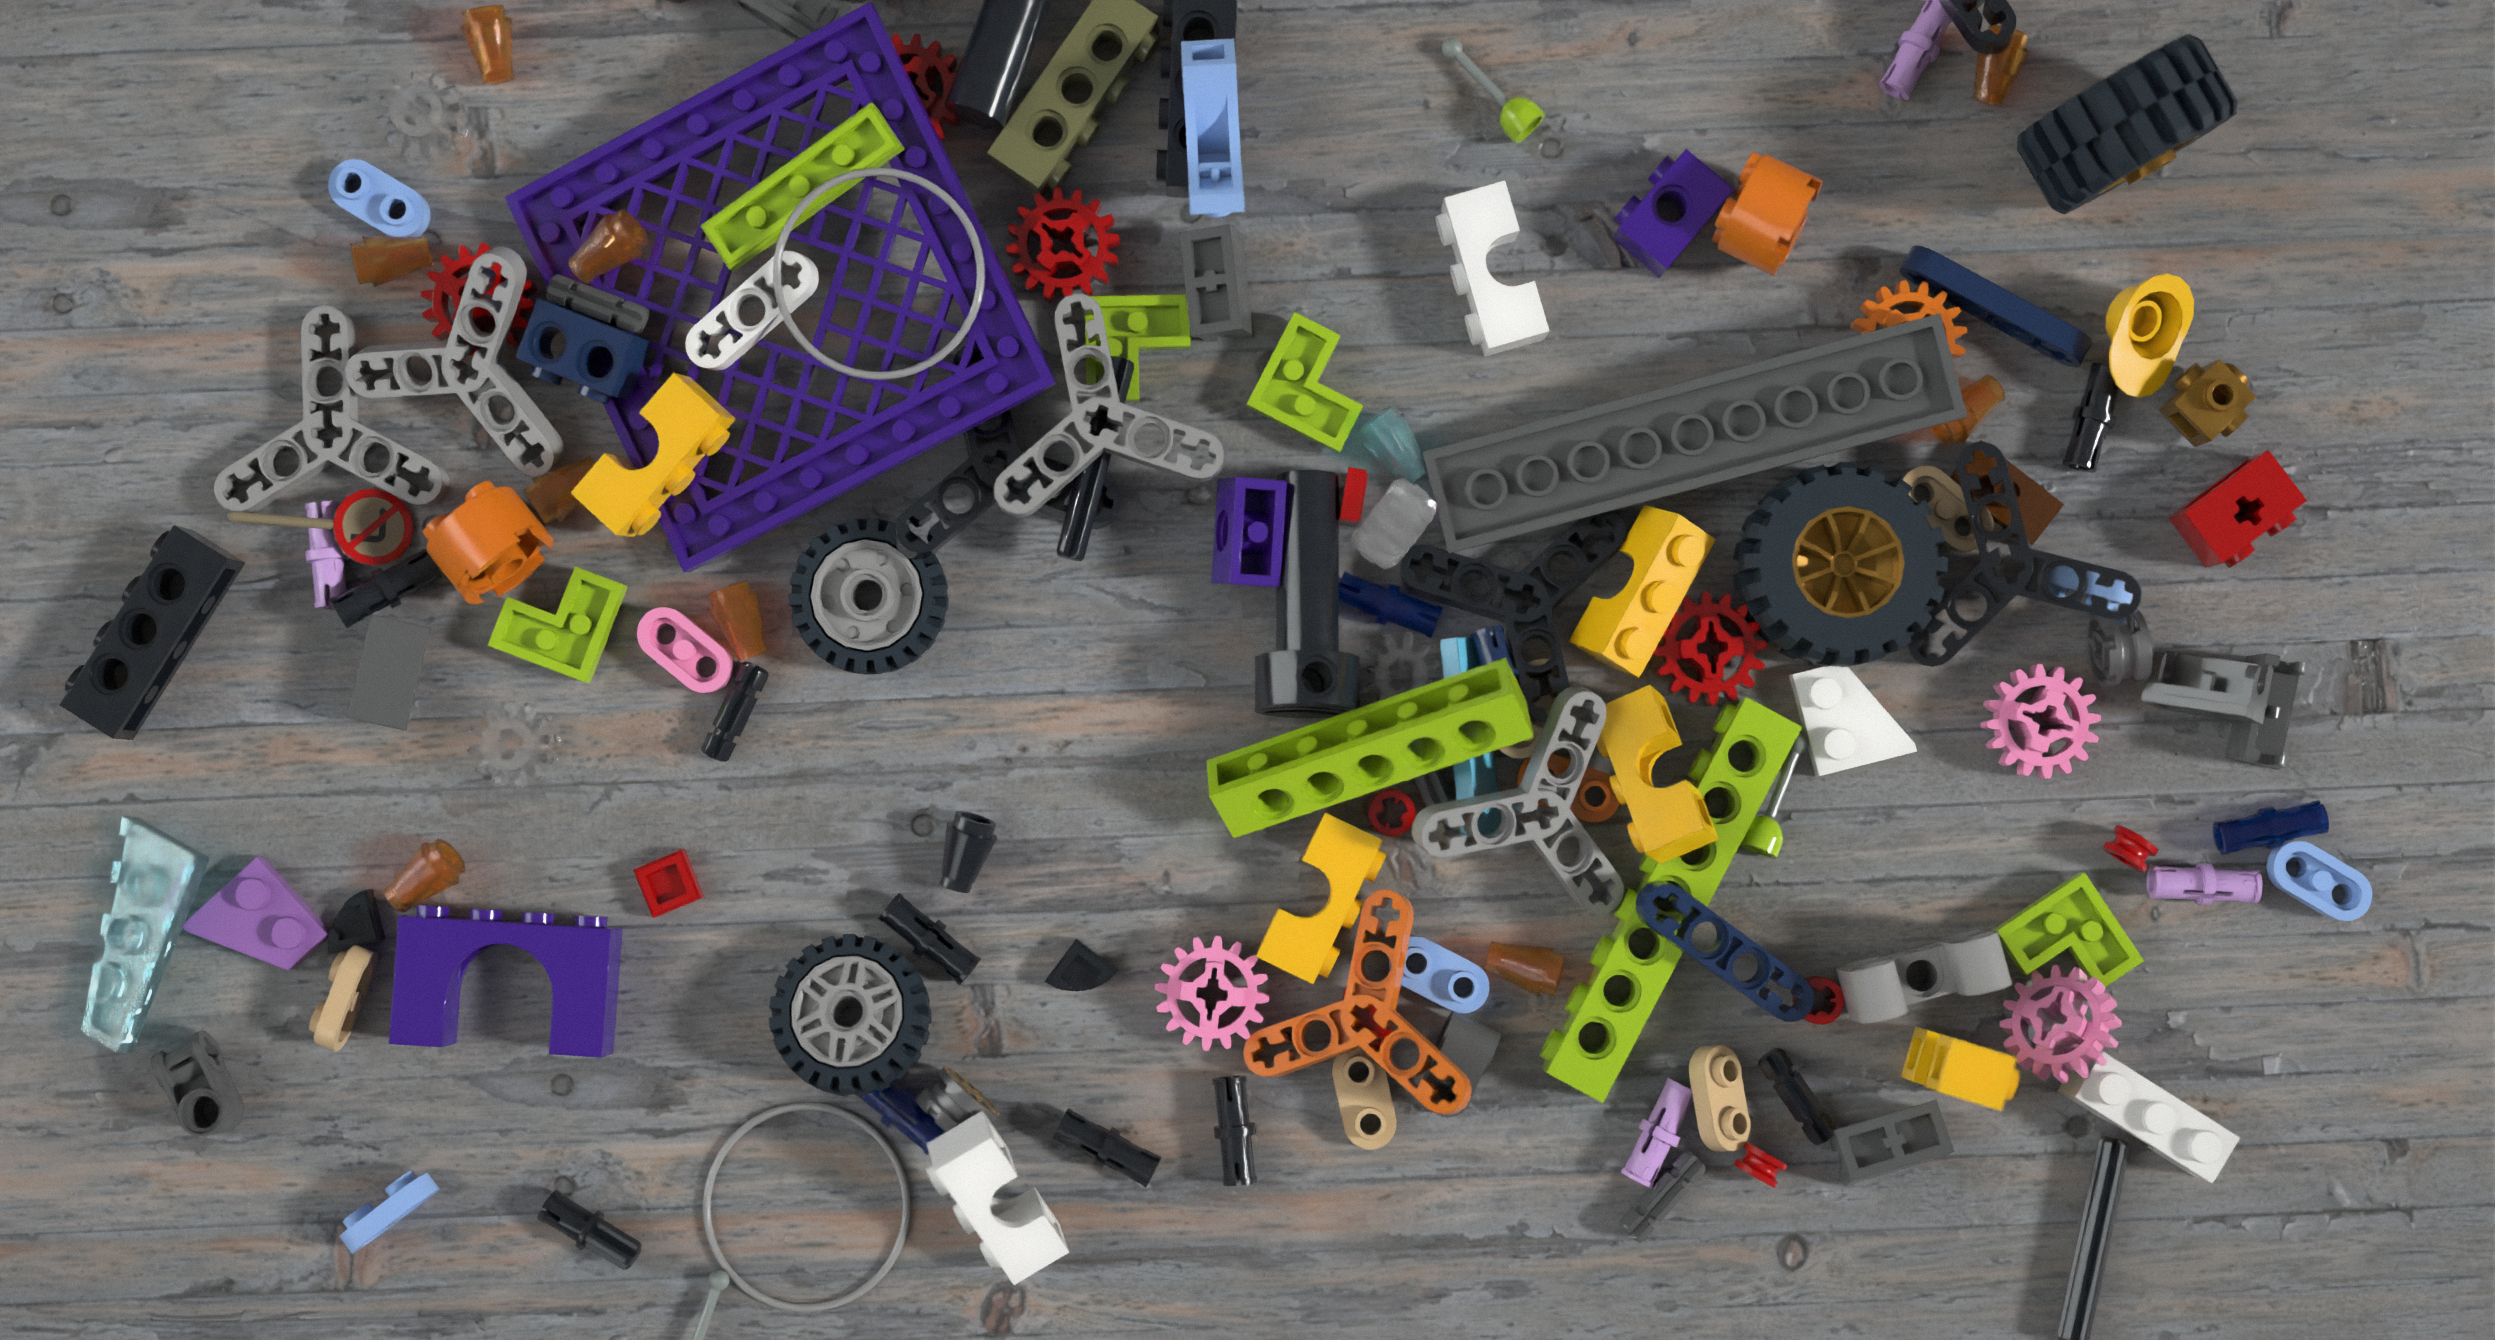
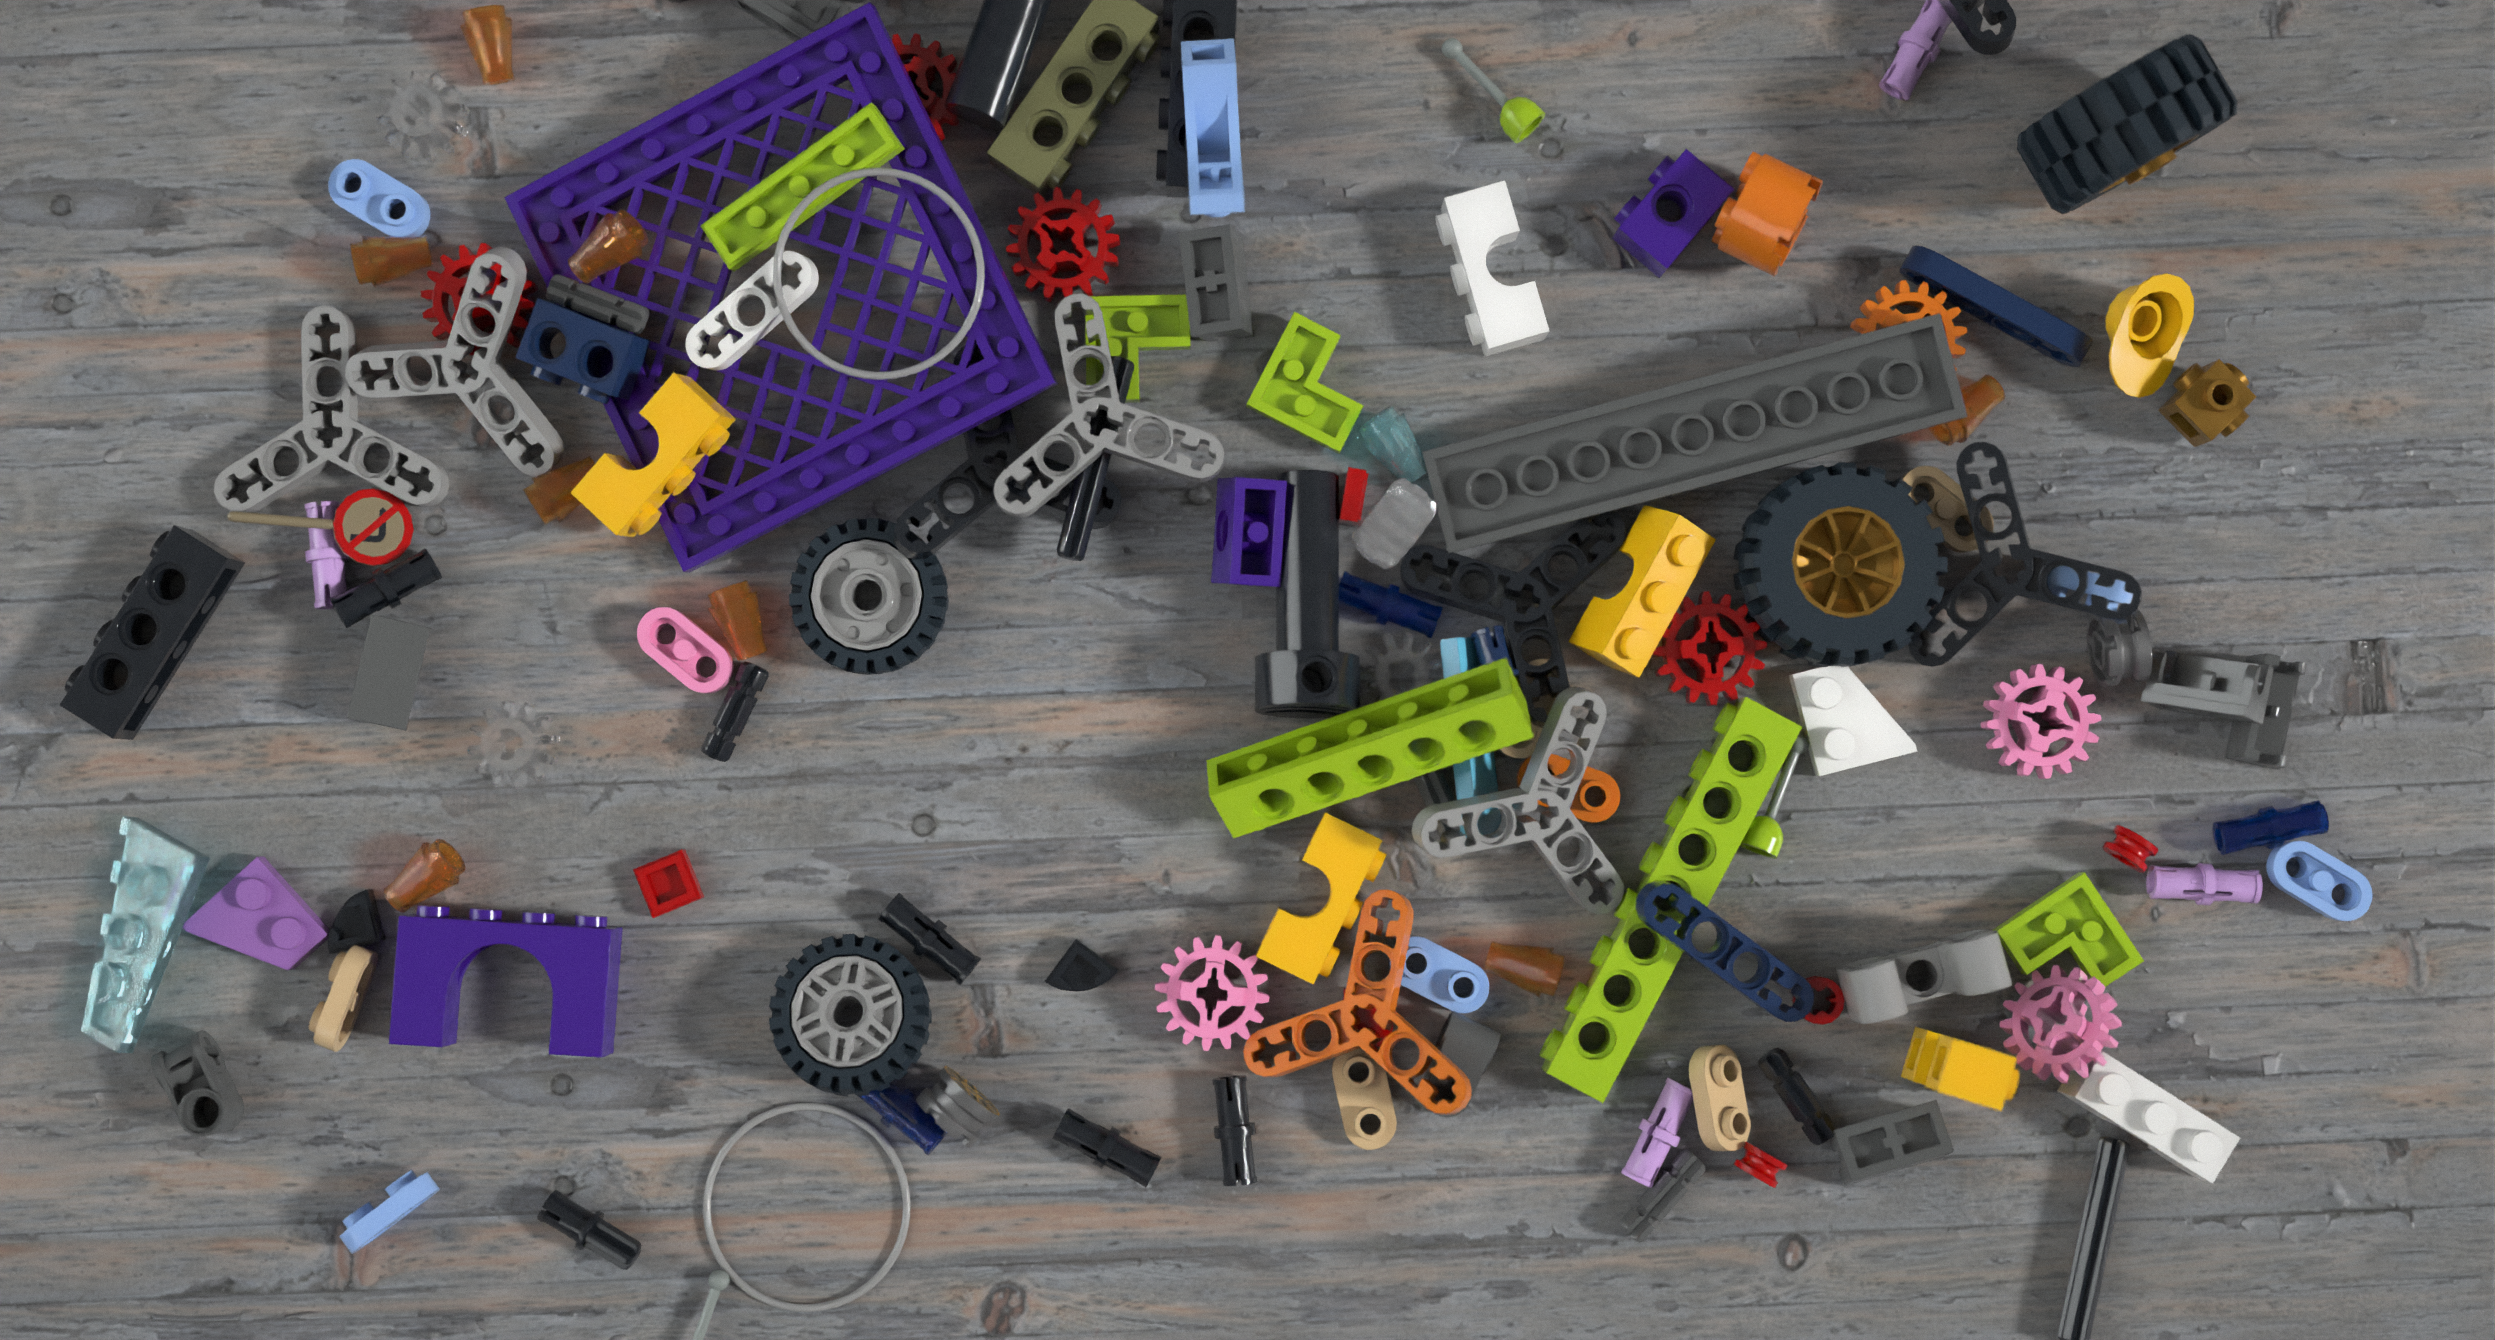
orange brick [423,481,554,604] -> none
lime plate [487,566,628,684] -> none
white arch [926,1111,1069,1285] -> none
black cone [940,811,997,893] -> none
red bush [1367,789,1416,837] -> none
yellow arch [1596,684,1719,864] -> none
reddish brown plate [1950,440,2064,546] -> none
clear orange cone [1972,25,2031,107] -> none
black pin [2062,363,2120,473] -> none
red brick [2168,450,2307,568] -> none

